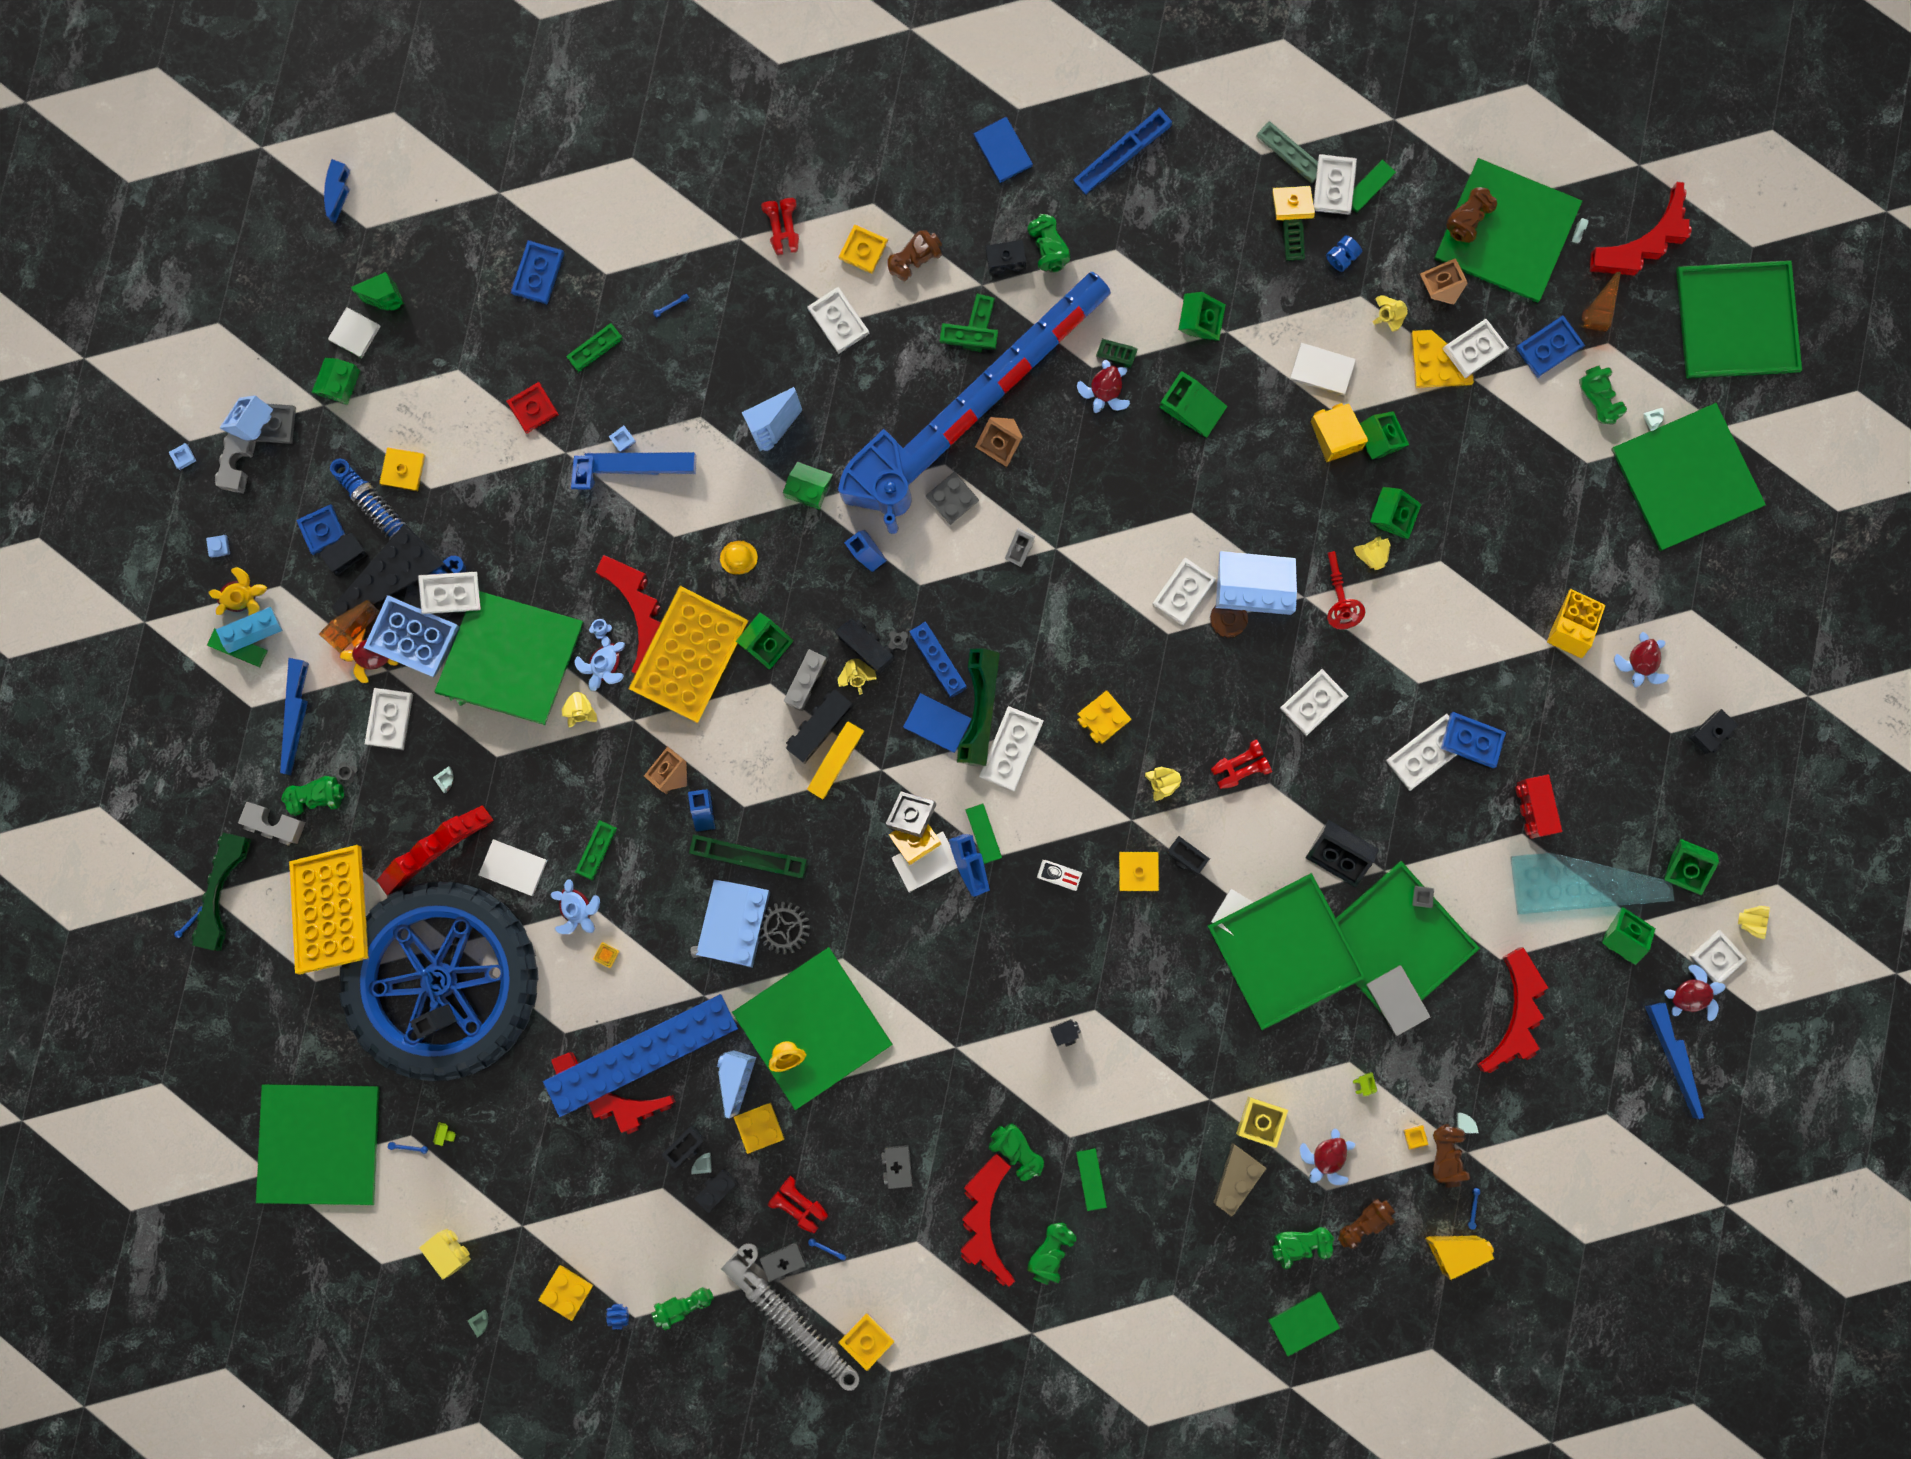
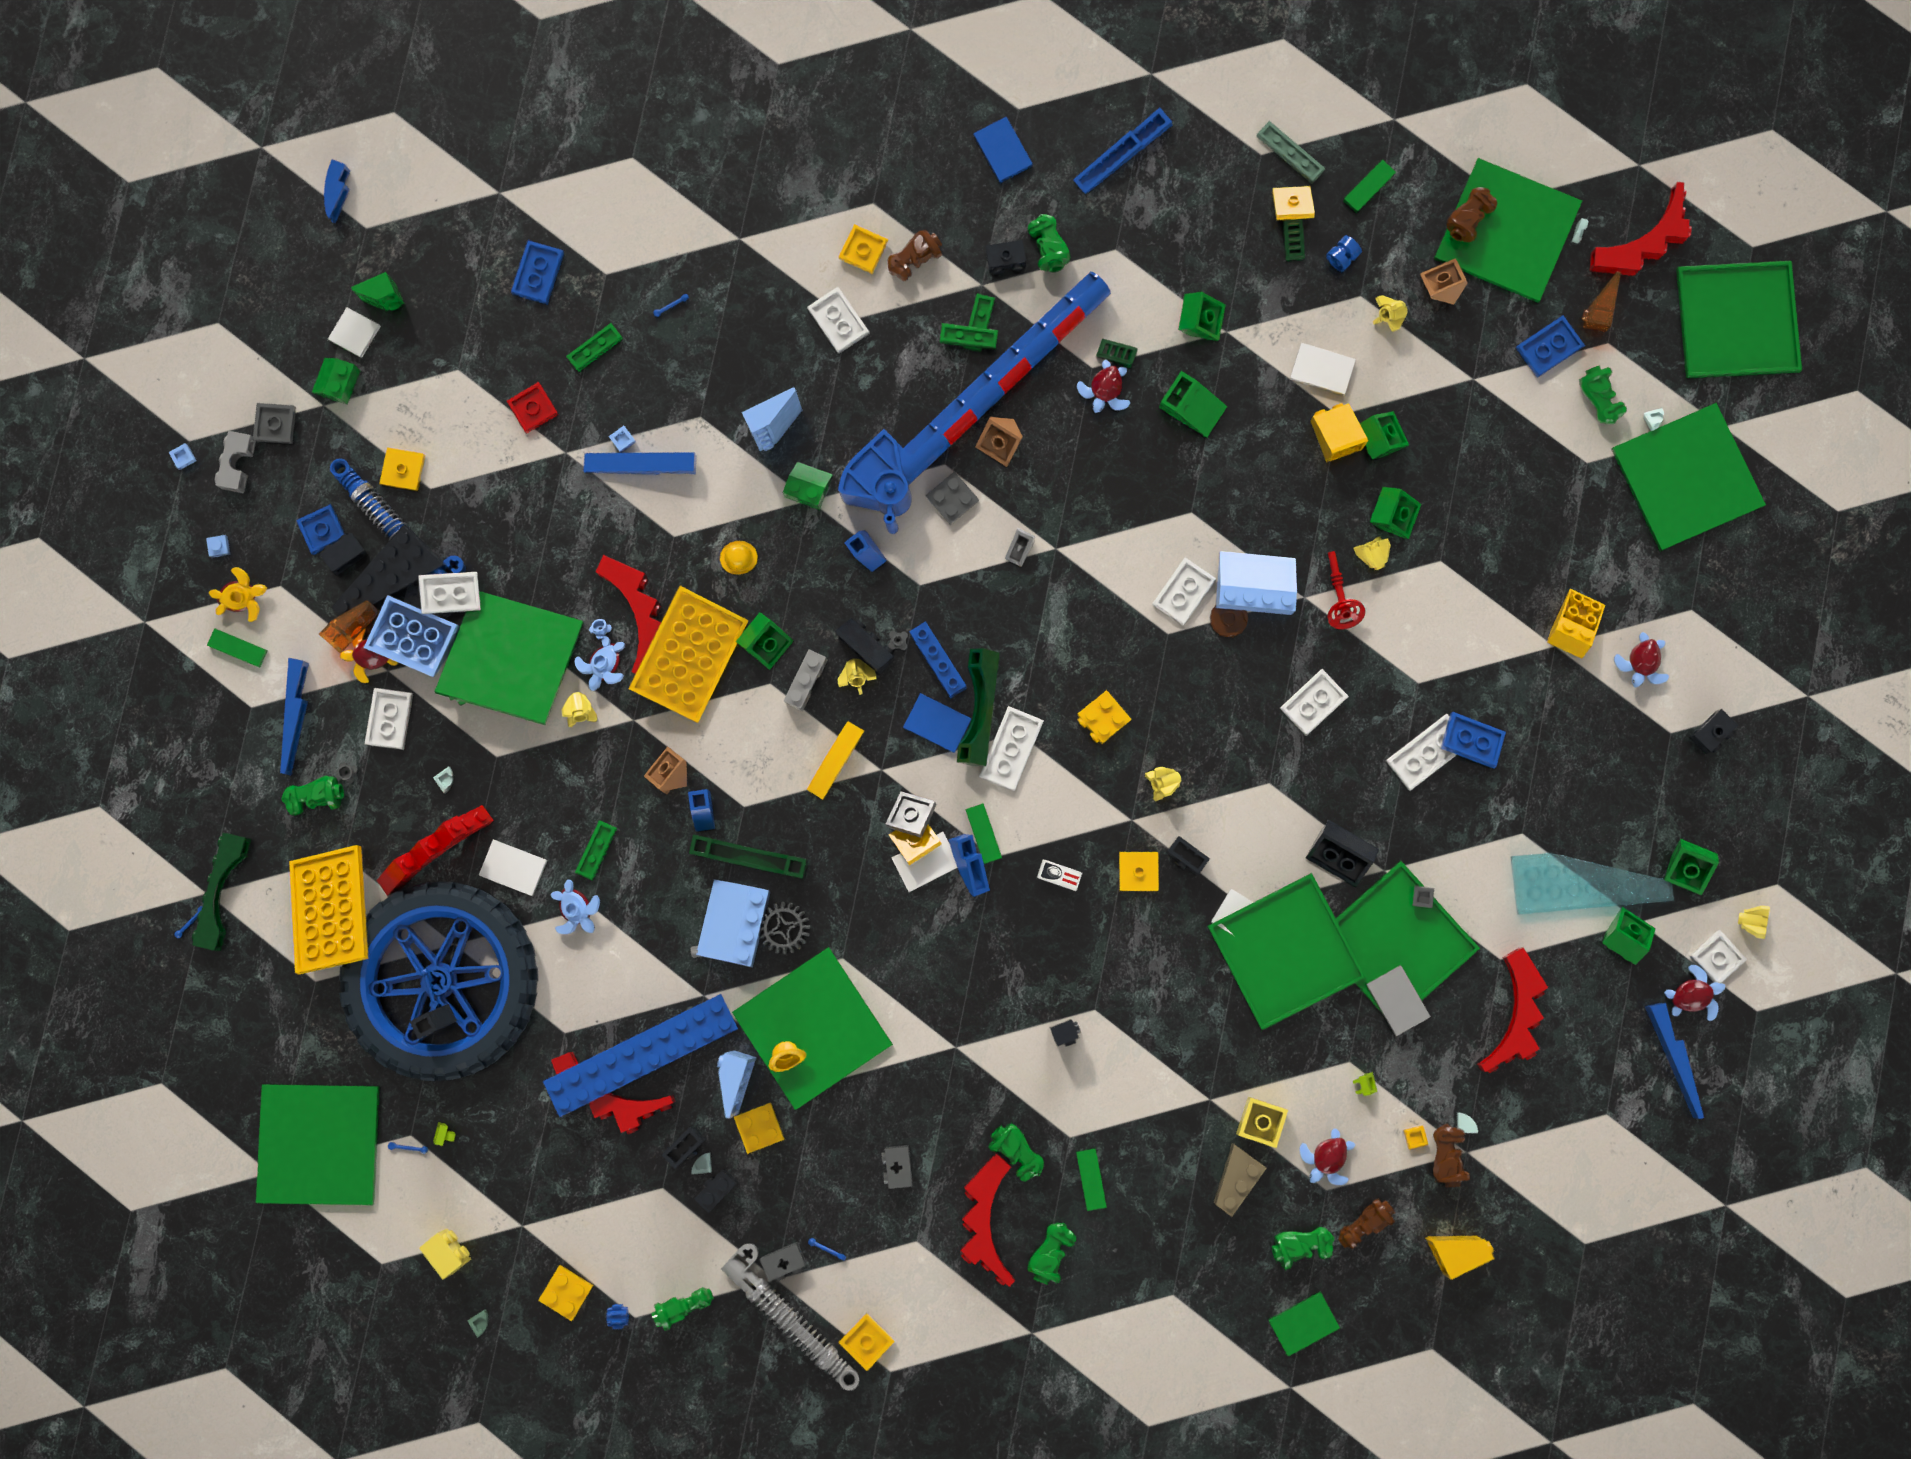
dark azure brick [216,607,283,653] -> none
light blue slope [220,395,273,441] -> none
light grey arch [238,801,306,846] -> none
blue slope [571,456,595,489] -> none
tile [593,942,620,968] -> none
red piece [761,198,799,255] -> none
red piece [767,1176,828,1233] -> none
black brick [786,689,853,764] -> none
red piece [1211,740,1272,789] -> none
white tile [1313,154,1357,215] -> none
yellow plate [1411,330,1474,388] -> none
white tile [1443,319,1509,378] -> none
blue hinge [1468,1188,1480,1230] -> none
red brick [1516,774,1562,839] -> none

